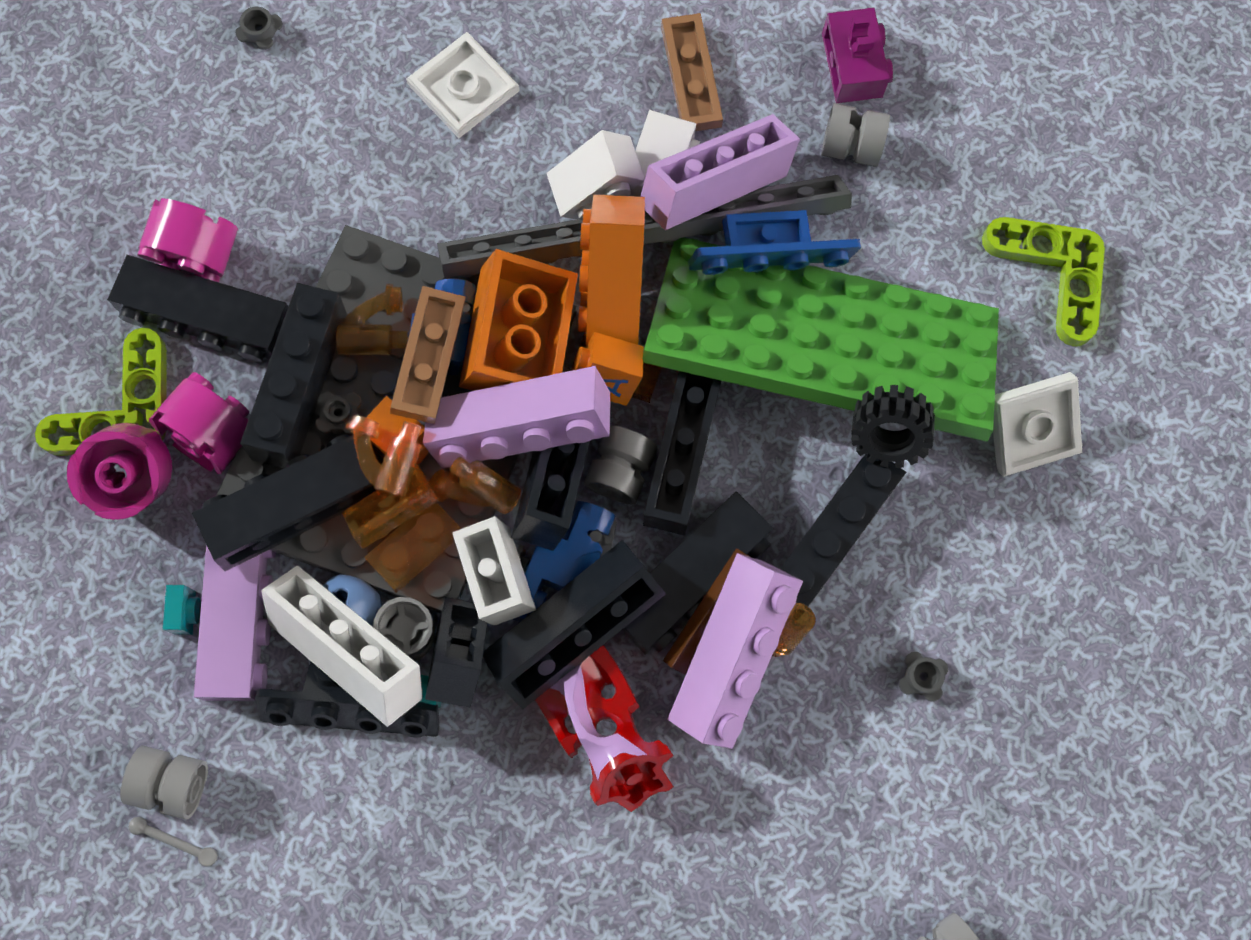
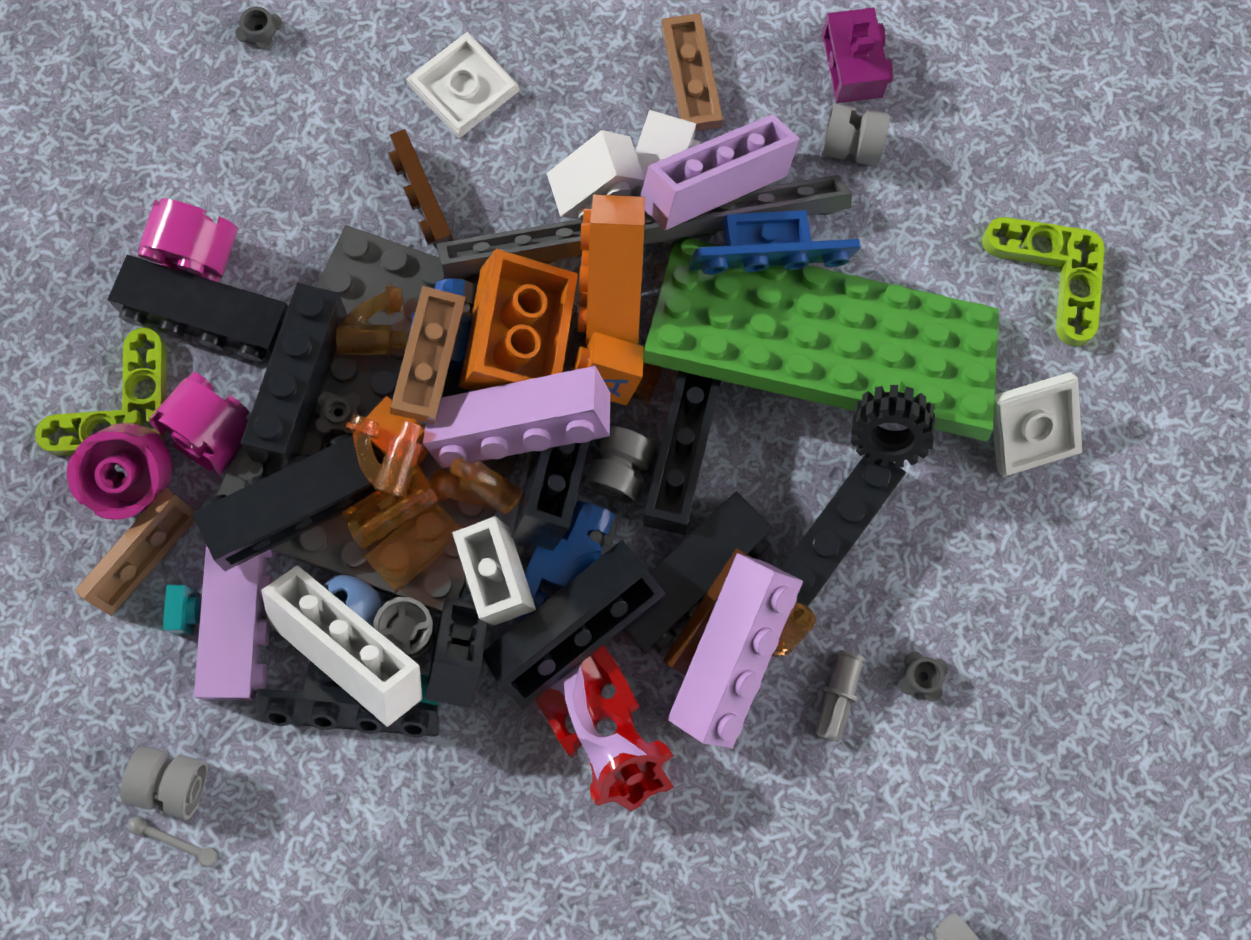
none -> medium nougat plate [74,487,196,617]
none -> reddish brown plate [388,129,453,249]
none -> light grey axle [815,650,866,742]

